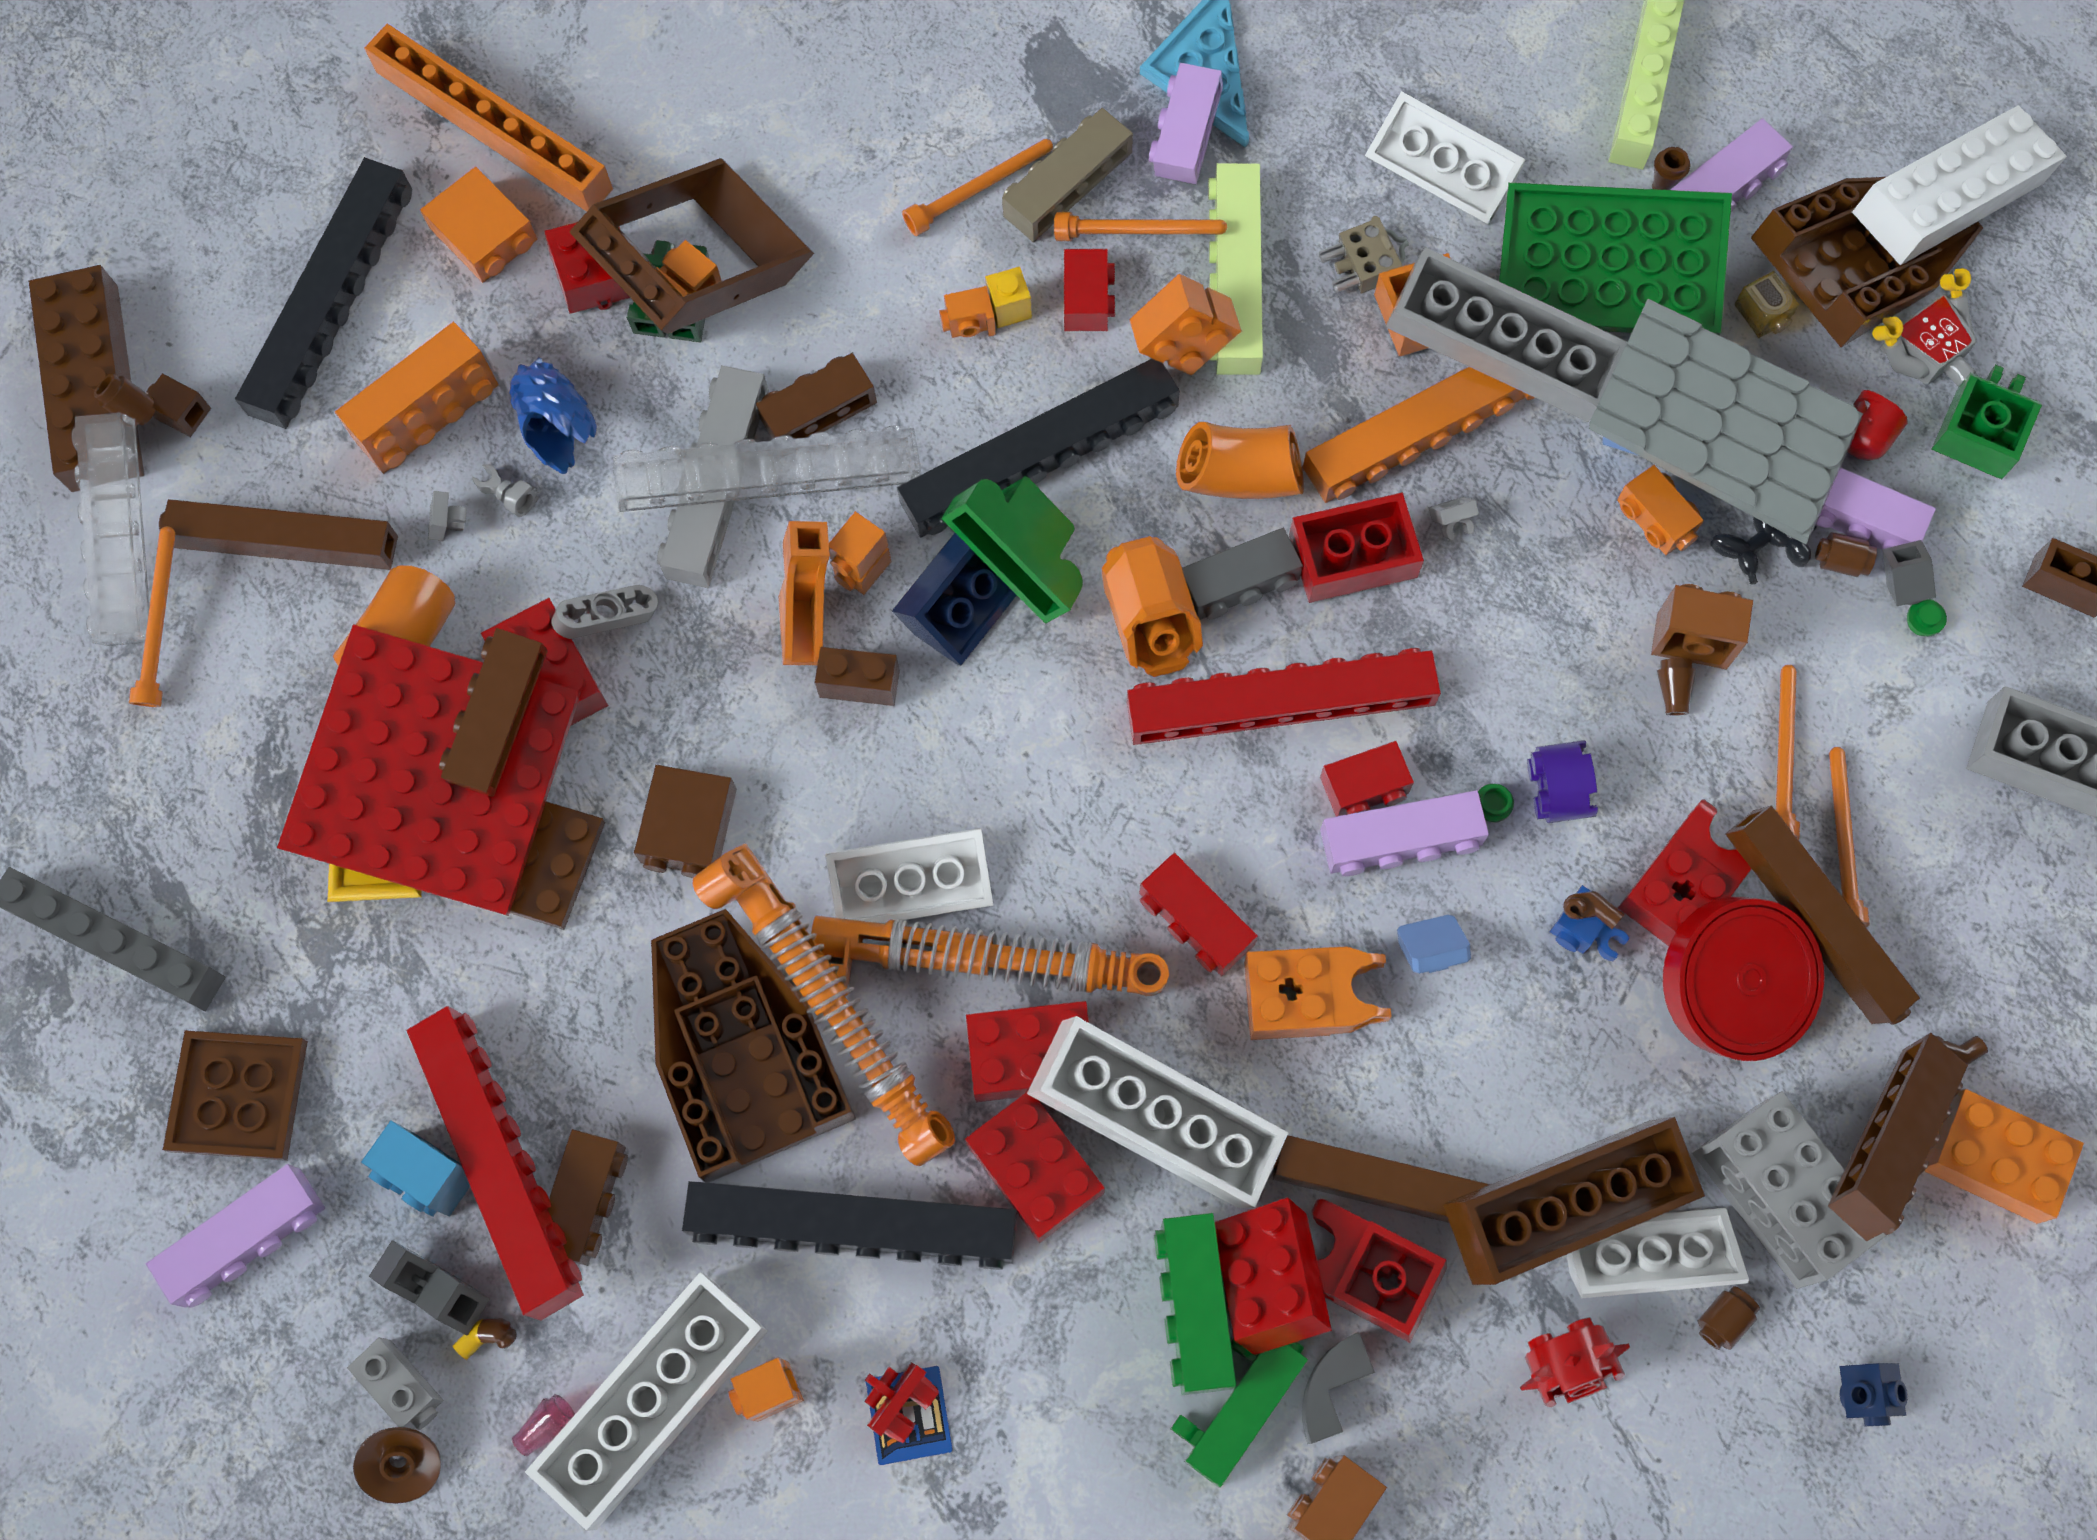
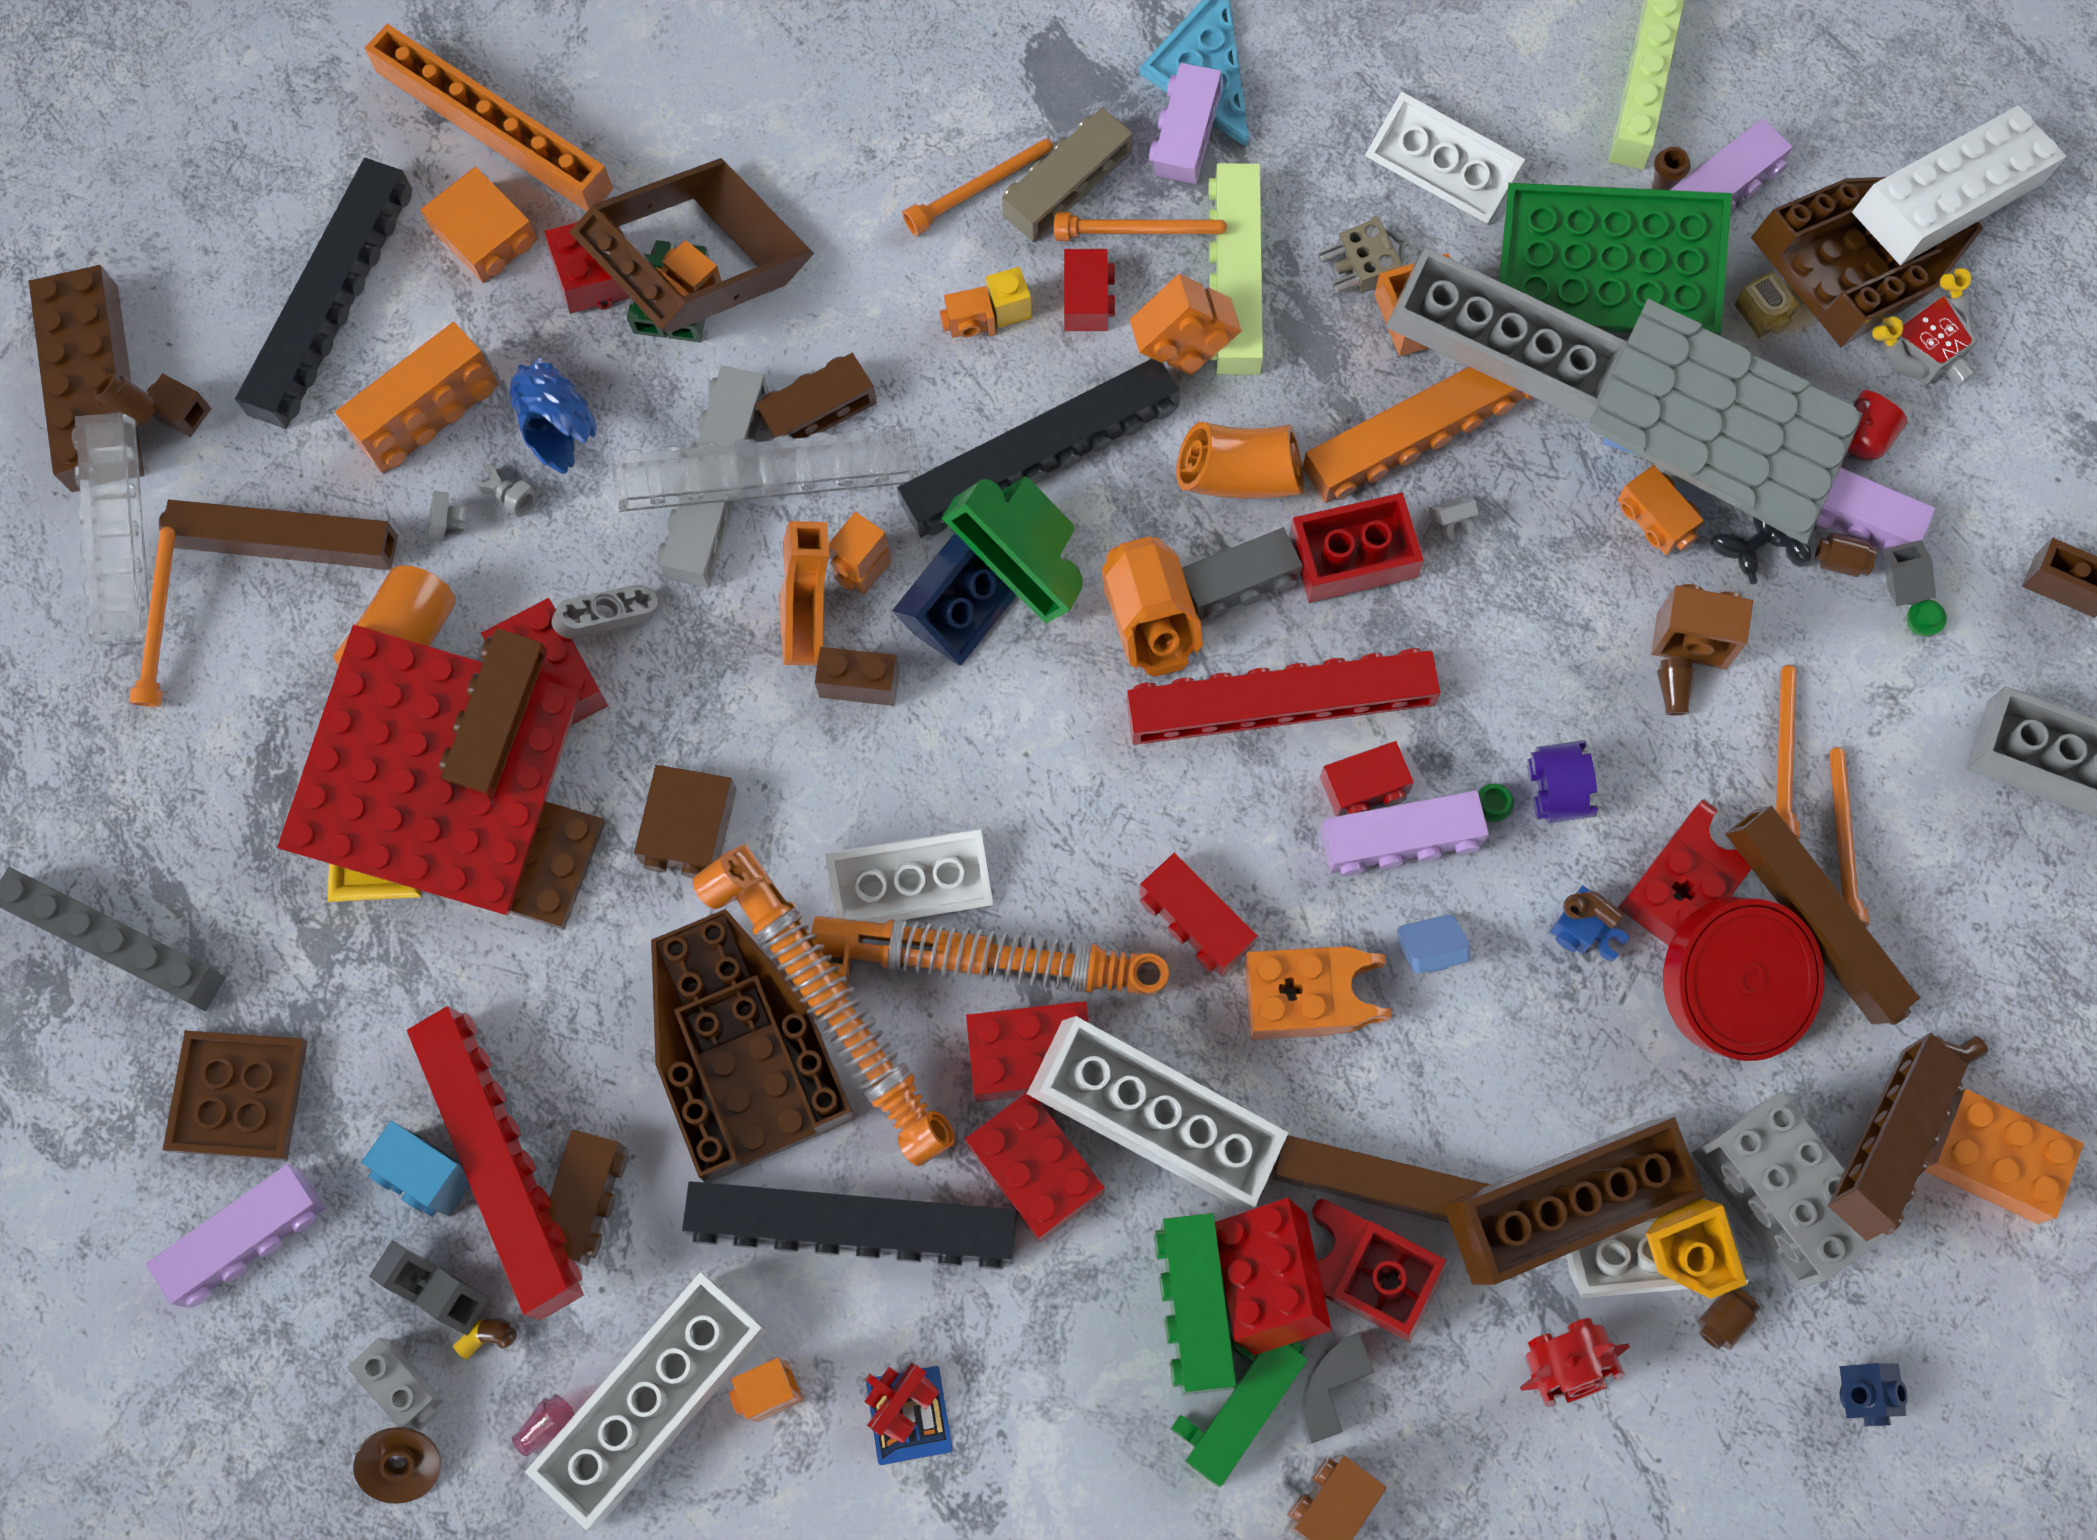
green hinge [1931,364,2042,480] -> none
none -> light orange slope [1646,1198,1747,1299]

